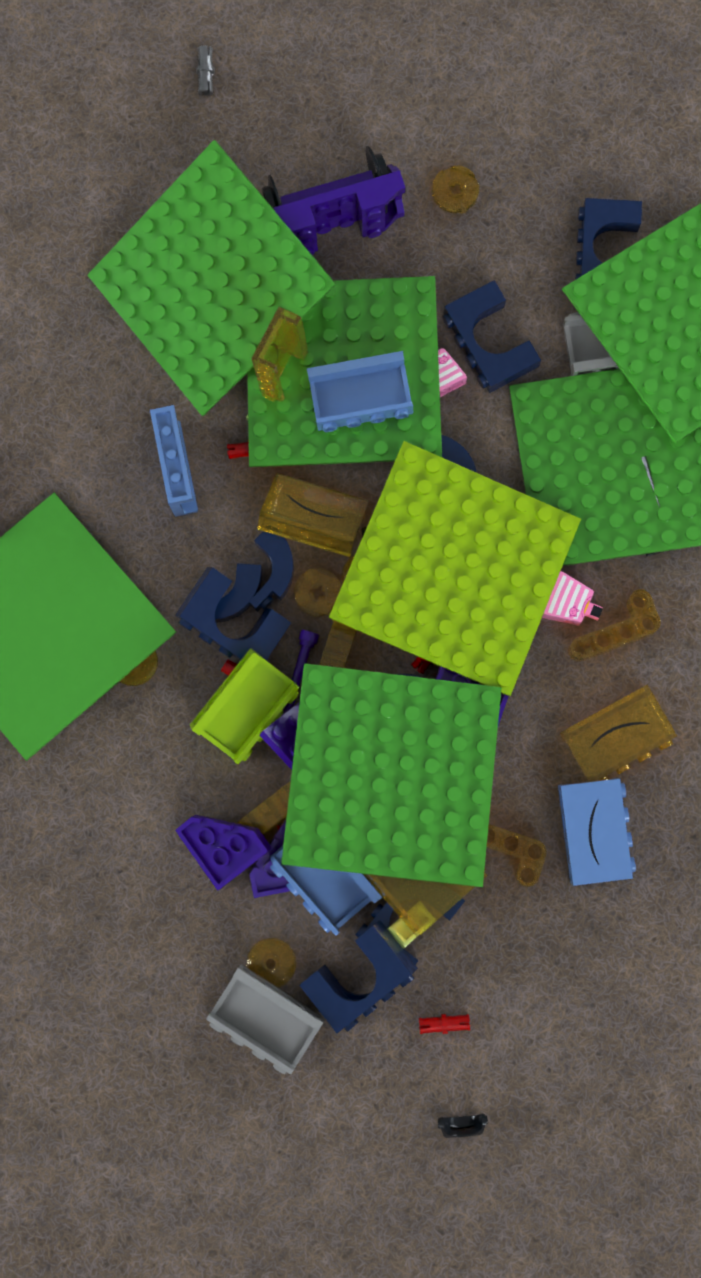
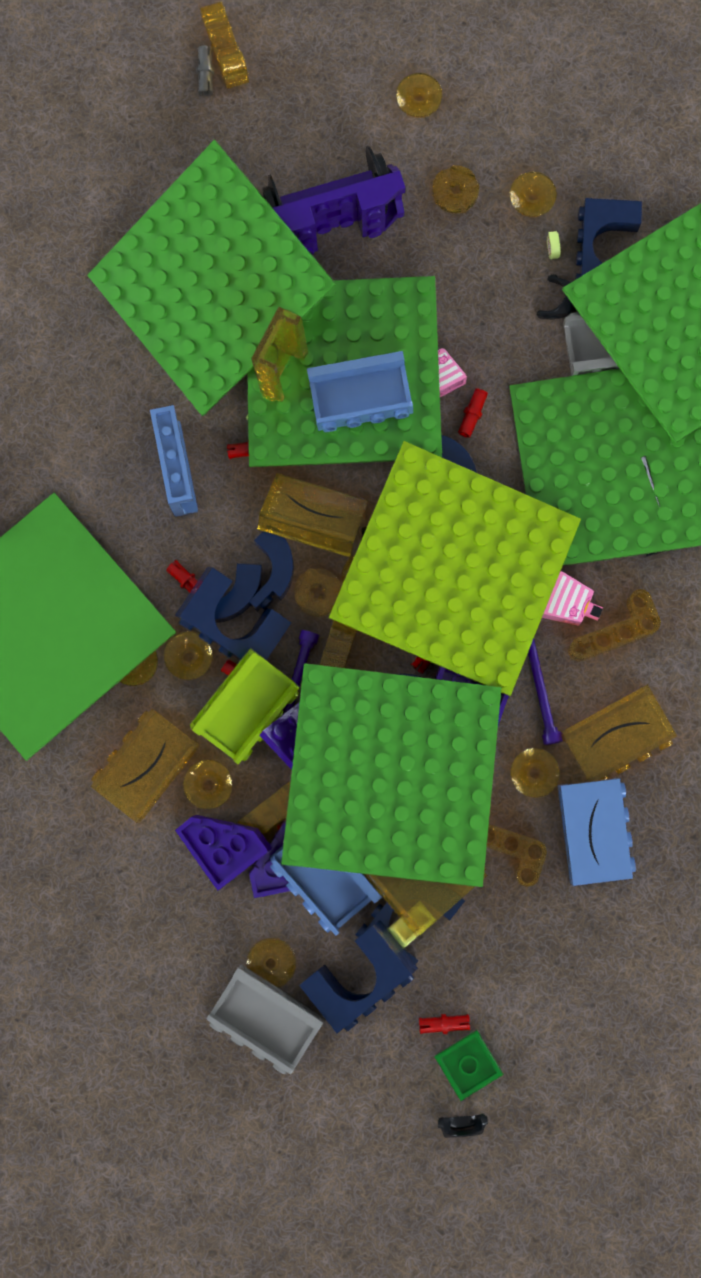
dark blue arch [442,280,541,393] -> none
none -> clear yellow panel [90,709,200,824]
none -> clear yellow dish [164,632,213,680]
none -> red axle [166,560,198,593]
none -> clear yellow dish [183,760,233,809]
none -> clear yellow beam [199,1,249,90]
none -> clear yellow dish [396,73,442,118]
none -> green plate [434,1030,504,1101]
none -> red pin [458,388,488,438]
none -> clear yellow dish [510,172,557,217]
none -> clear yellow dish [510,748,560,798]
none -> dark purple piece [528,639,563,746]
none -> black helmet [537,274,573,320]
none -> yellowish green tile [547,231,561,260]

